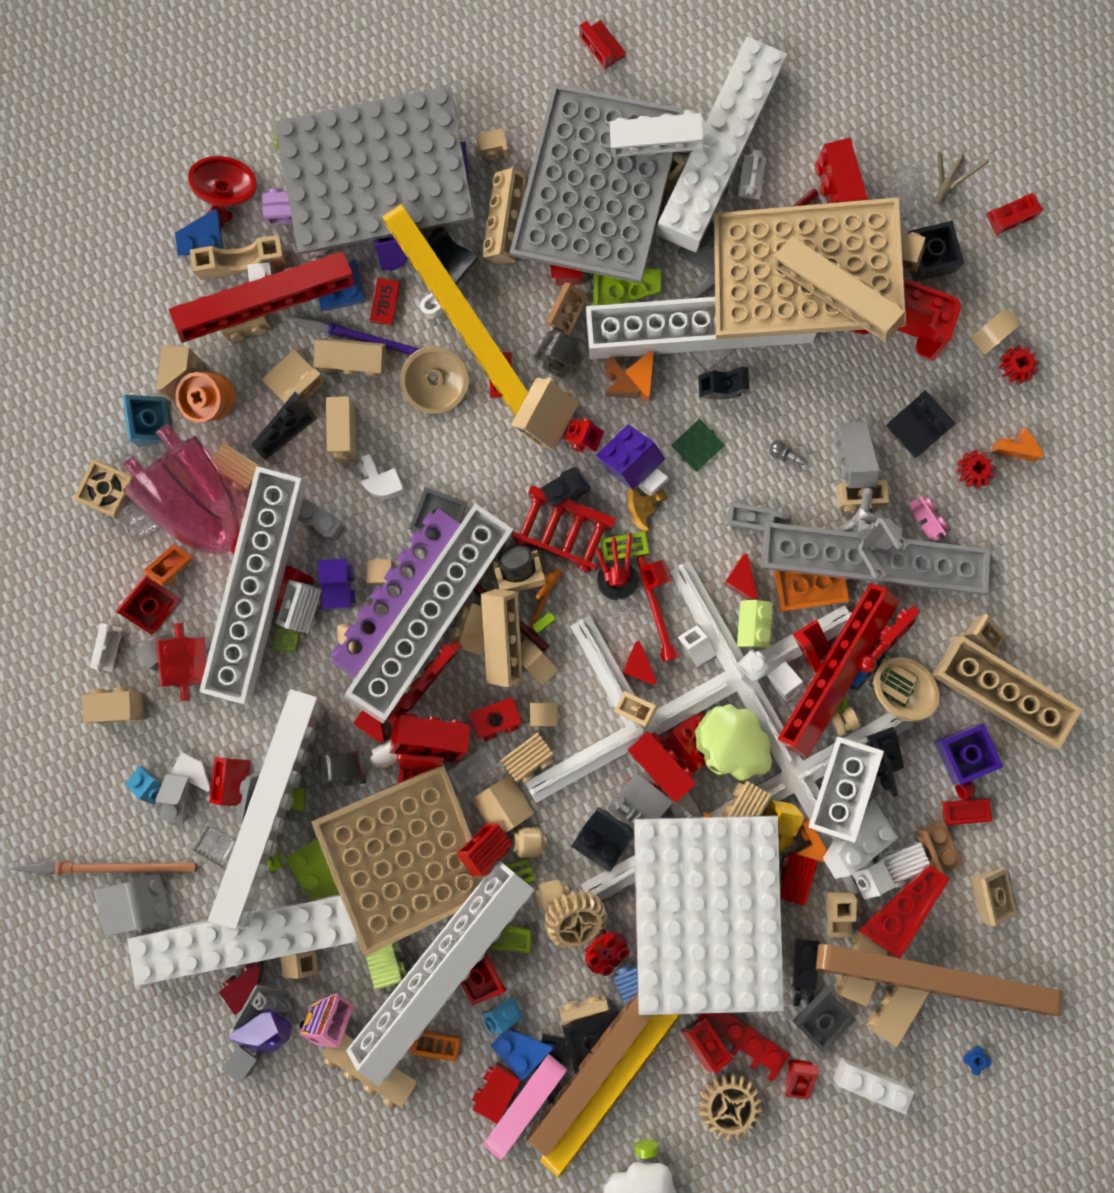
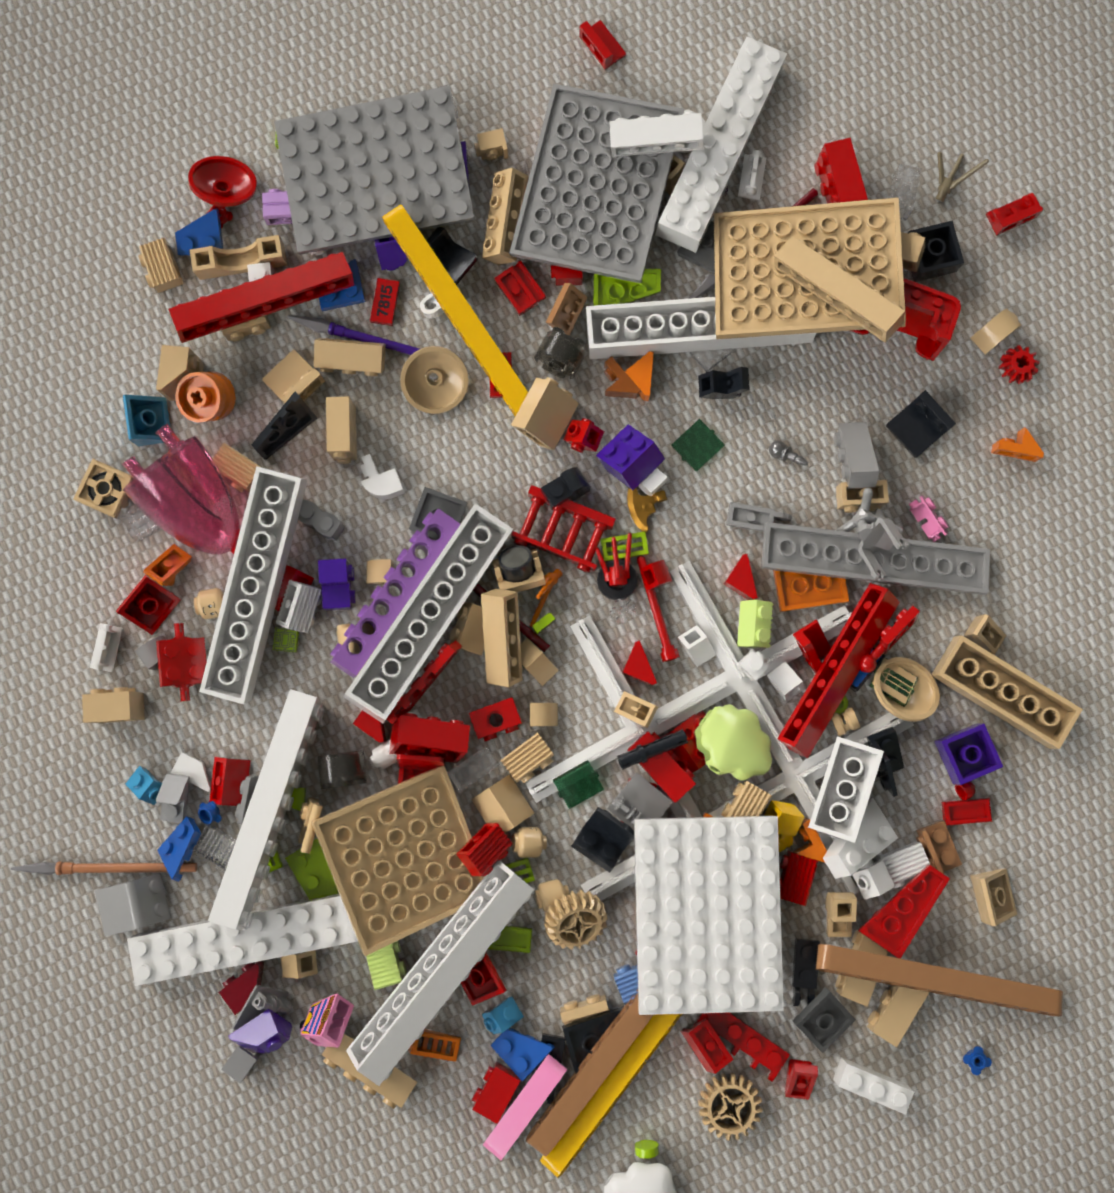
red plate [584,930,630,976] -> none
red gear [955,450,997,489] -> none
none -> tan brick [138,238,184,293]
none -> blue wing [157,816,201,882]
none -> tan head [194,588,224,619]
none -> blue plate [198,801,222,825]
none -> tan plate [298,797,323,854]
none -> red plate [494,260,546,316]
none -> clear green piece [553,760,604,809]
none -> black pin [617,729,688,770]

